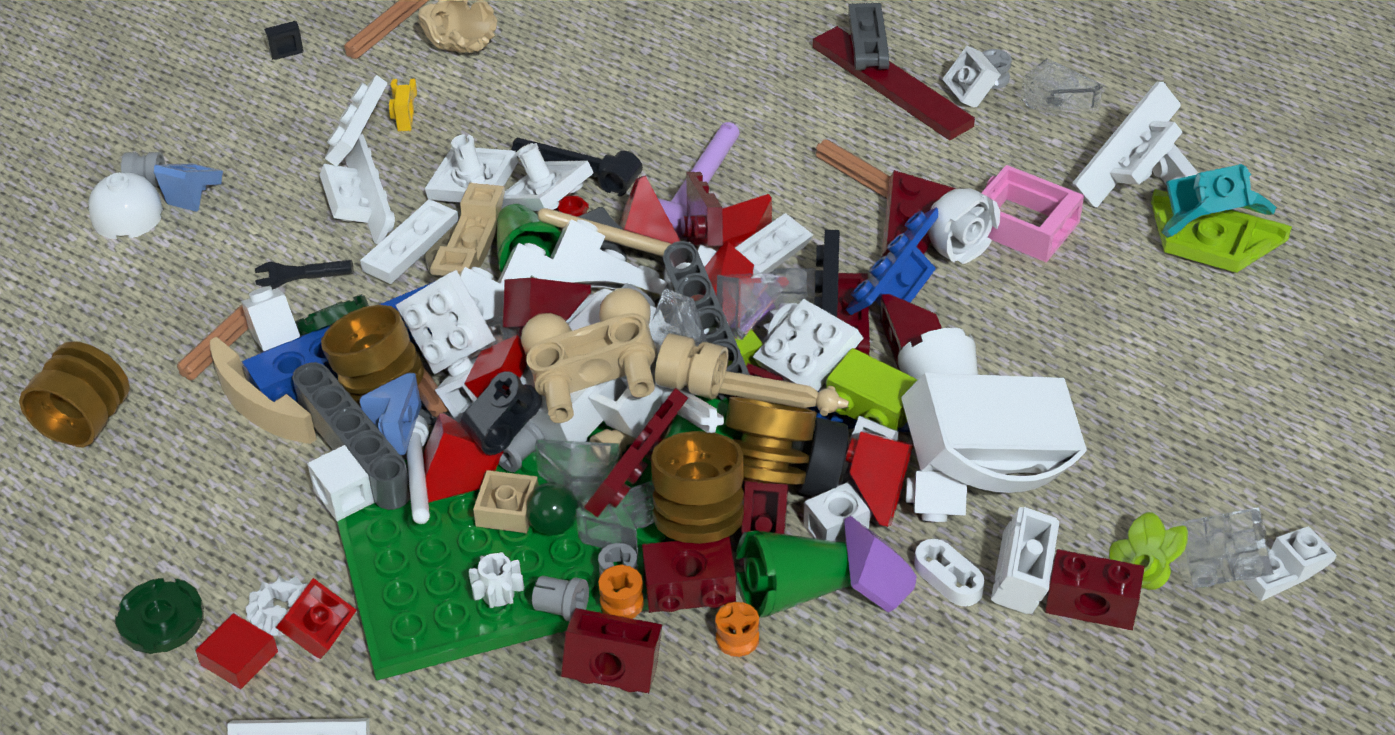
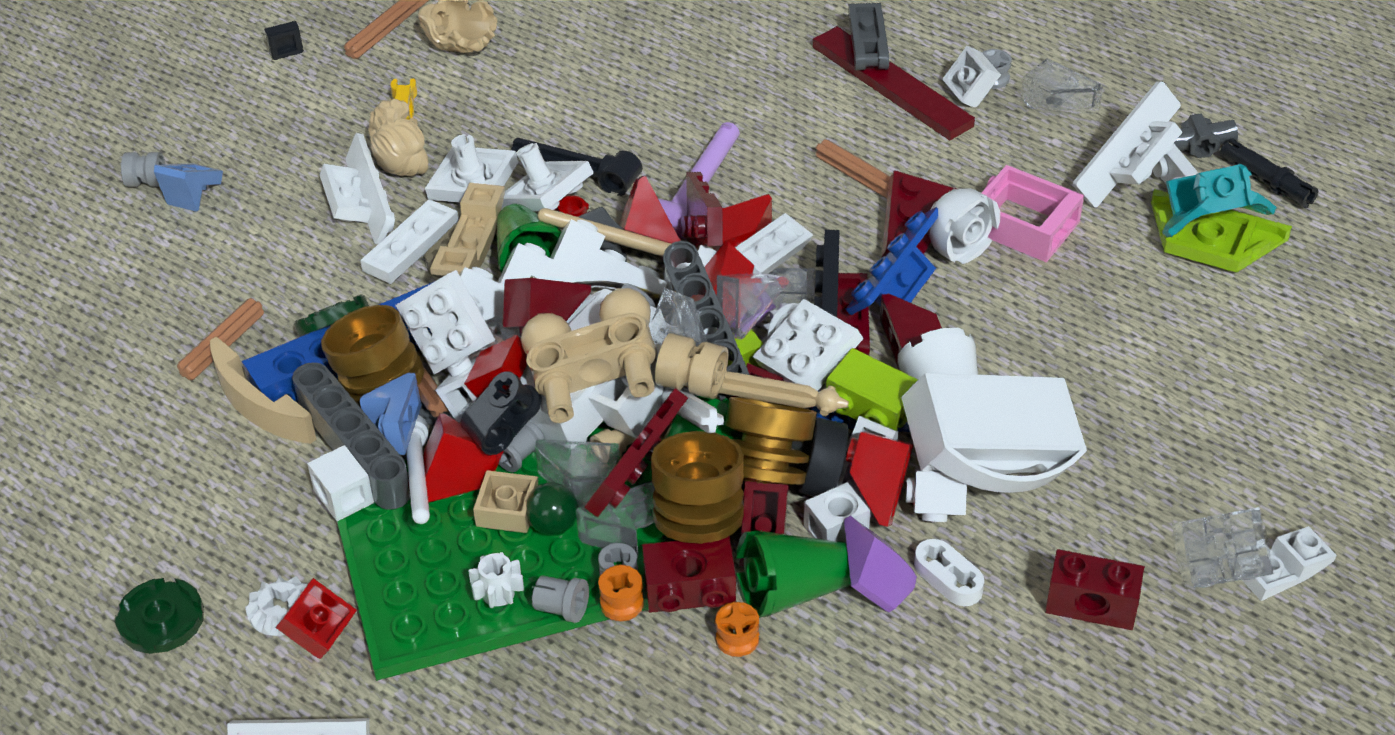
pearl gold wheel [19,341,130,448] -> none
white cylinder [88,172,163,239] -> none
red piece [195,613,278,690] -> none
white slope [241,286,300,351] -> none
black piece [255,260,354,290] -> none
white wing [325,75,387,167] -> none
dark red brick [561,608,663,694] -> none
white brick [991,507,1059,614] -> none
lime plate [1109,512,1188,590] -> none
none -> tan hair [368,99,429,176]
none -> dark grey axle [1174,113,1238,158]
none -> black pin [1220,138,1319,208]

